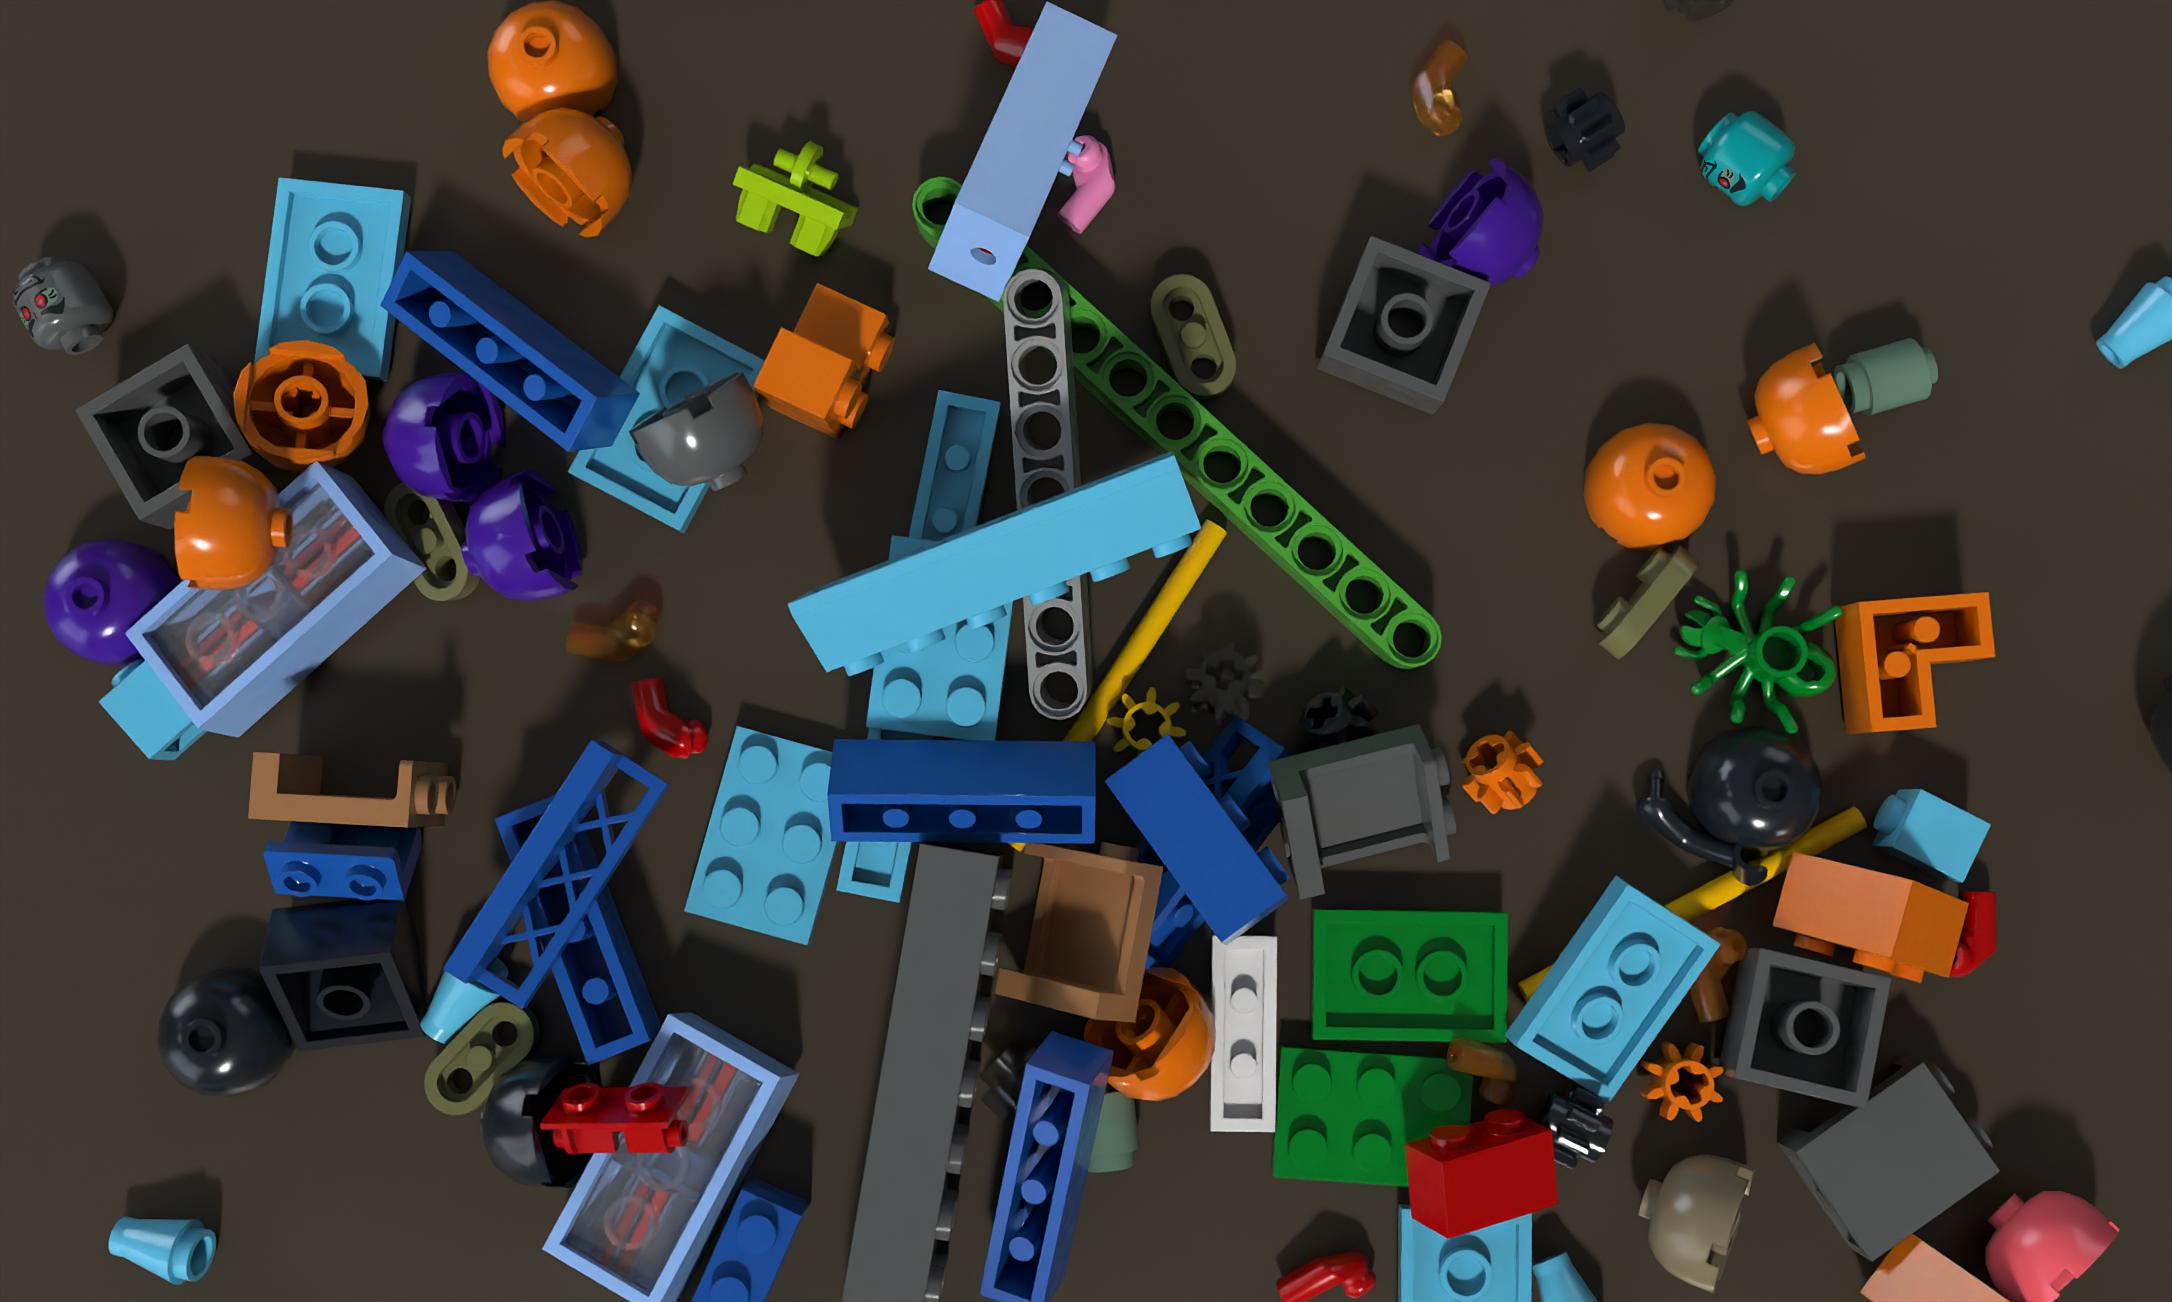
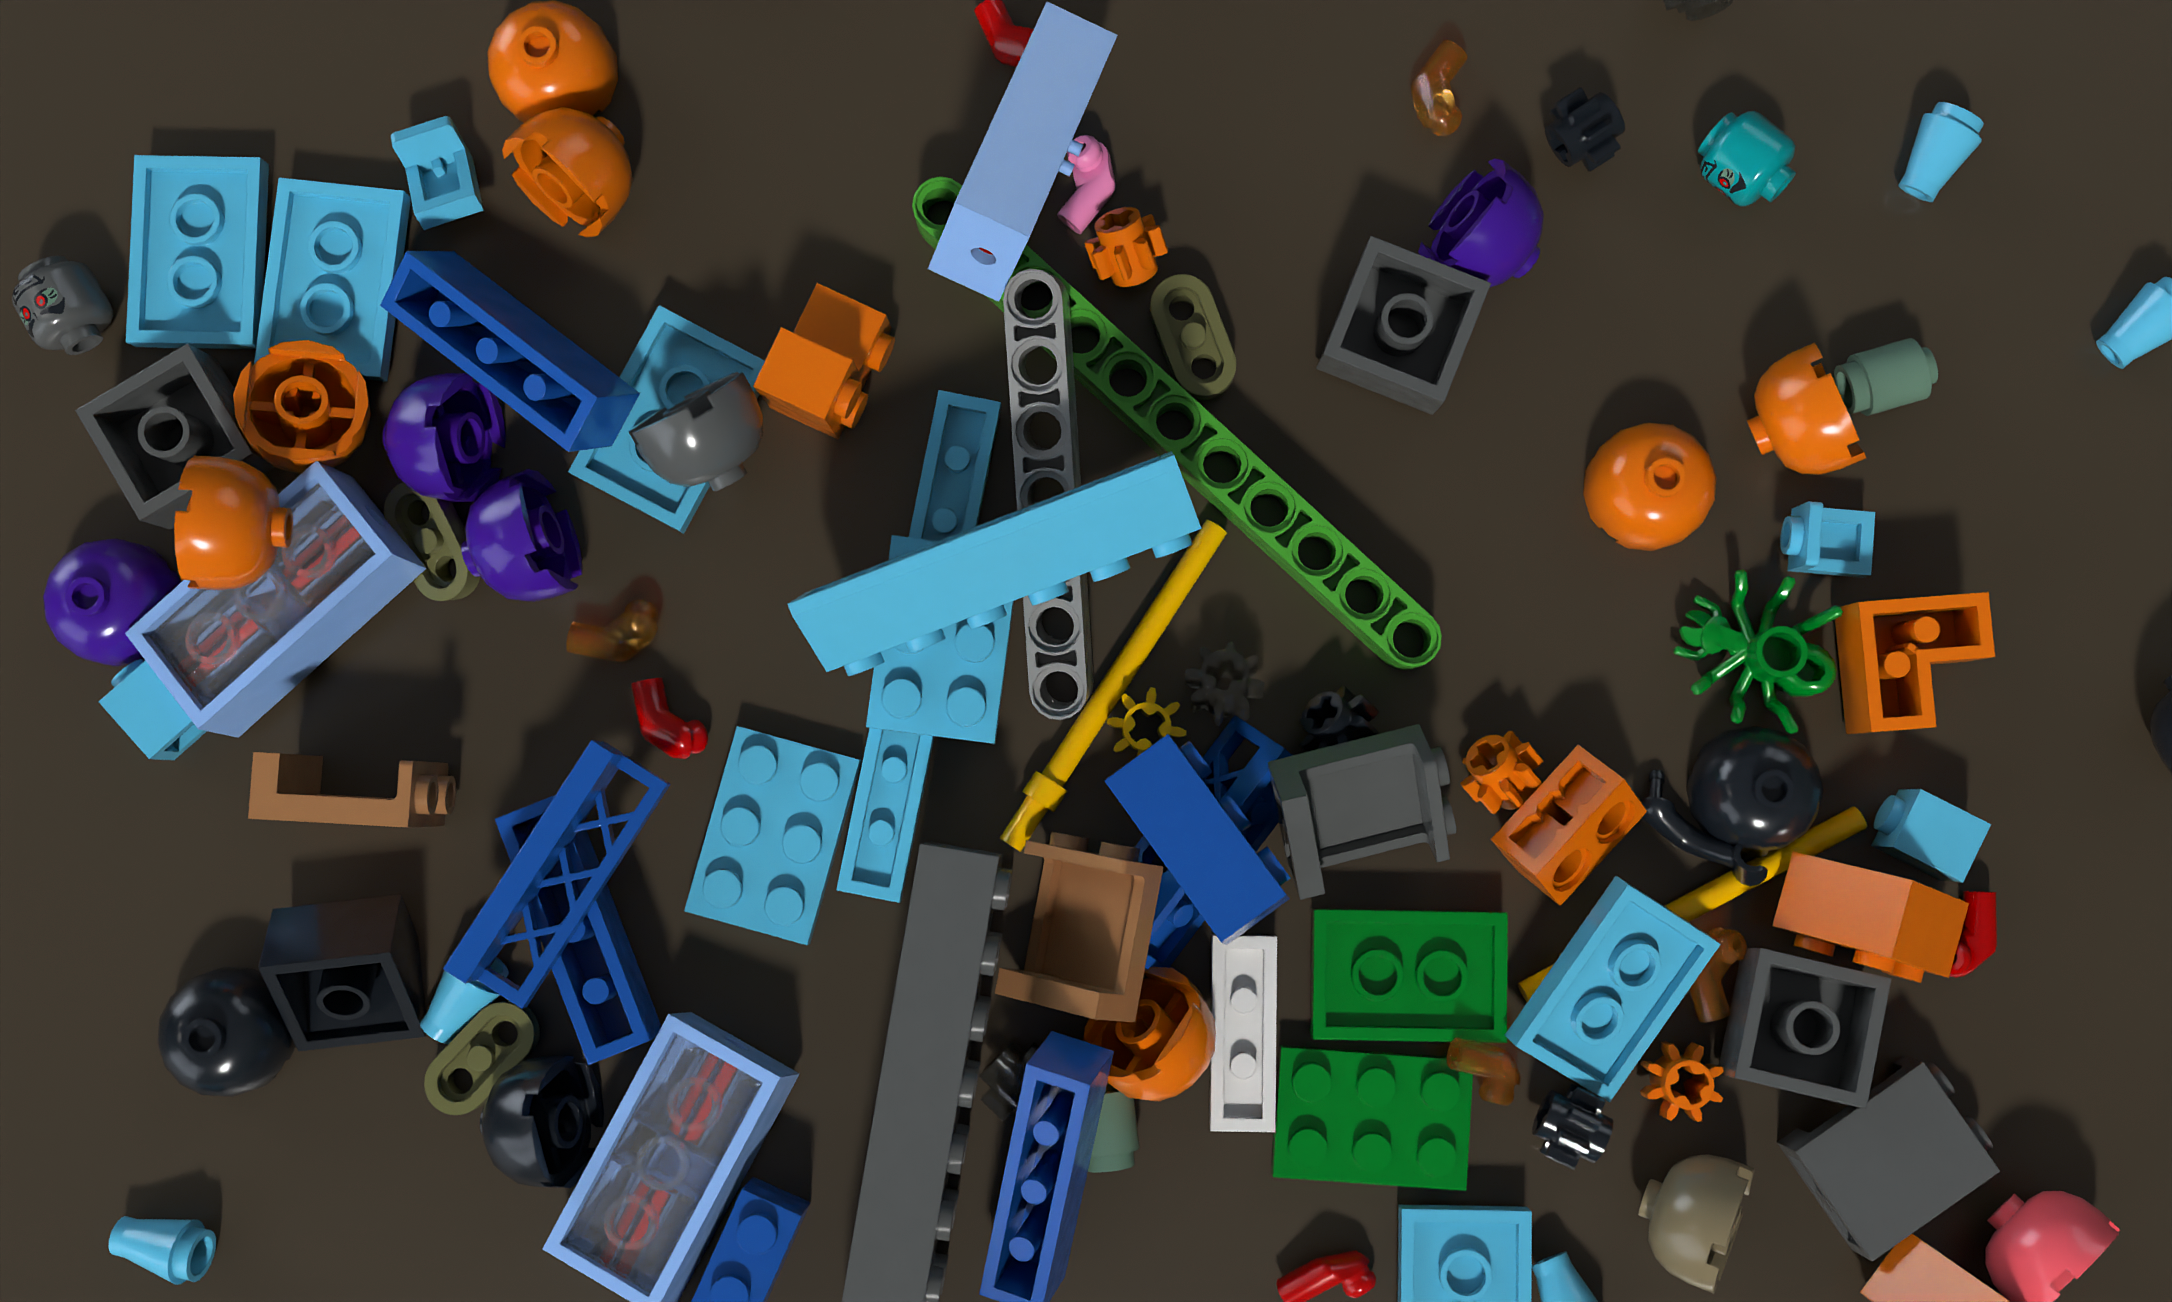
blue bracket [263,821,423,901] -> none
red hinge [540,1082,690,1154] -> none
lime hips [733,141,858,257] -> none
blue brick [827,739,1096,844] -> none
red brick [1405,1109,1558,1239] -> none
olive plate [1596,545,1700,660] -> none
none -> medium azure plate [126,155,269,349]
none -> medium azure bracket [391,116,484,230]
none -> orange gear [1084,207,1168,287]
none -> orange brick [1491,745,1647,906]
none -> medium azure bracket [1780,501,1875,578]
none -> medium azure cone [1898,102,1984,202]

